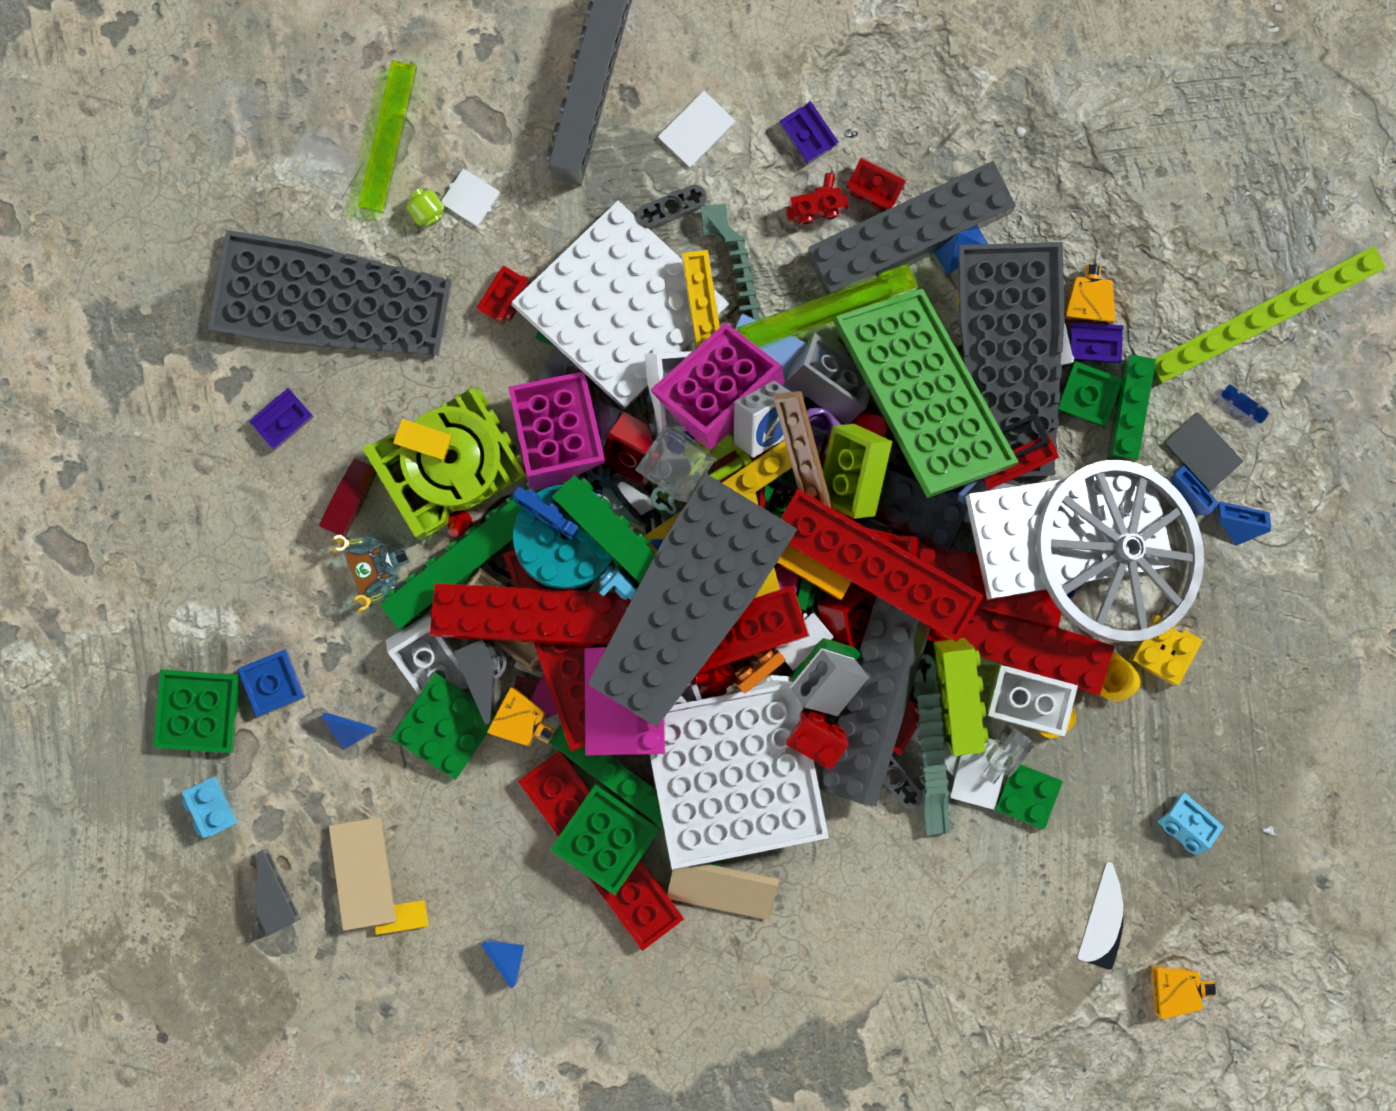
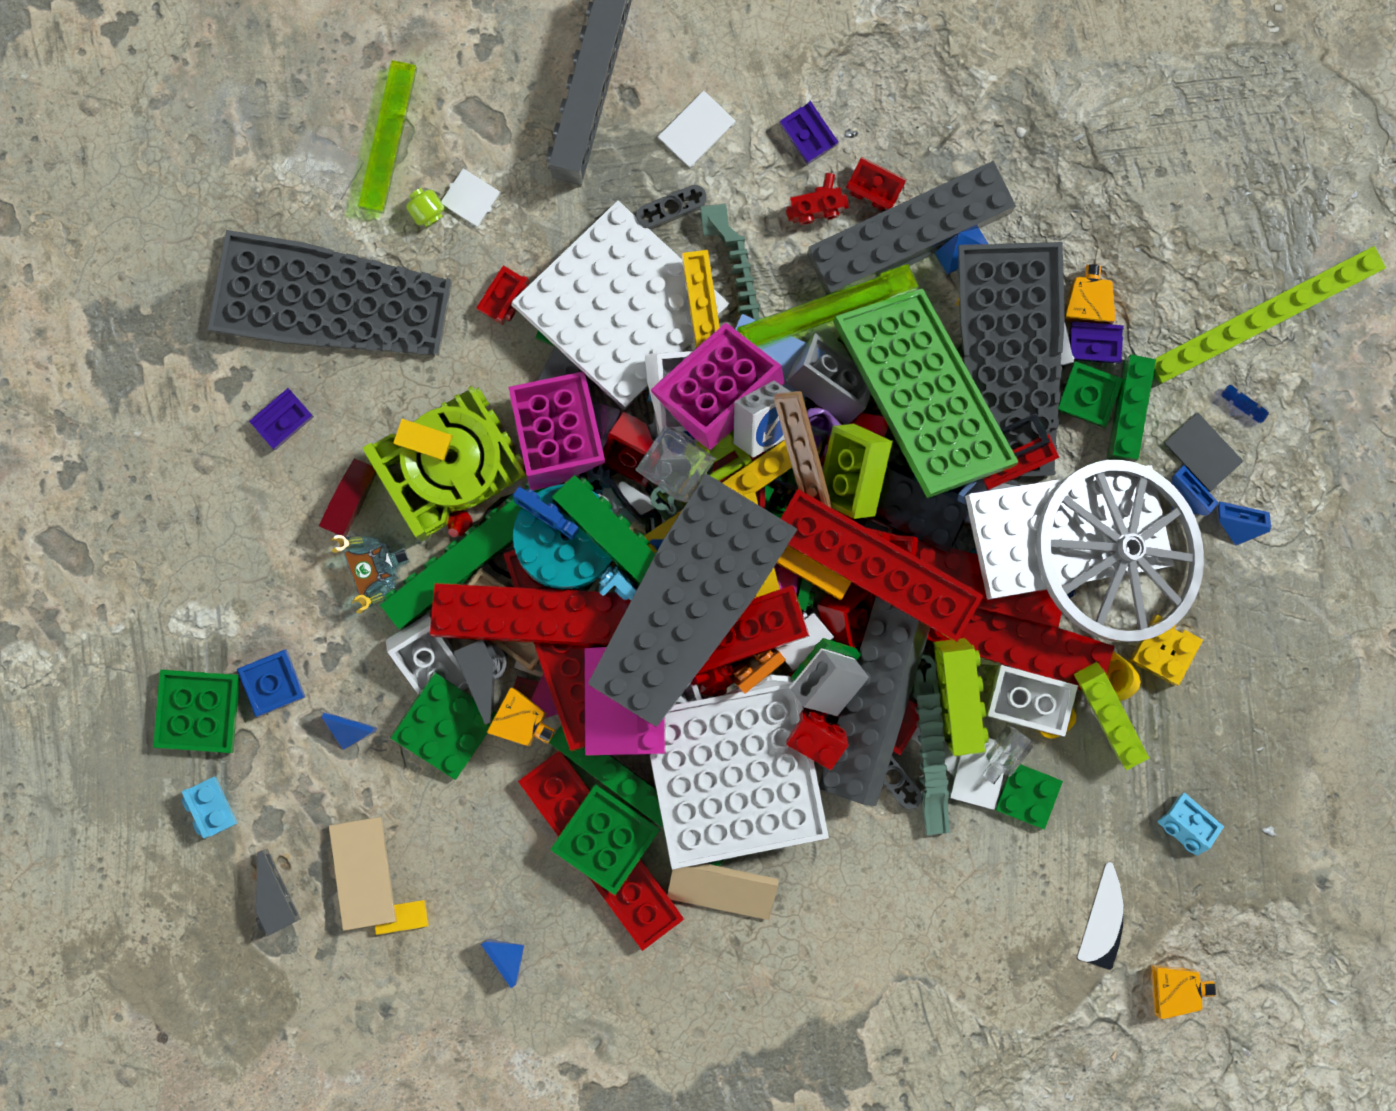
none -> lime brick [1074,662,1150,771]

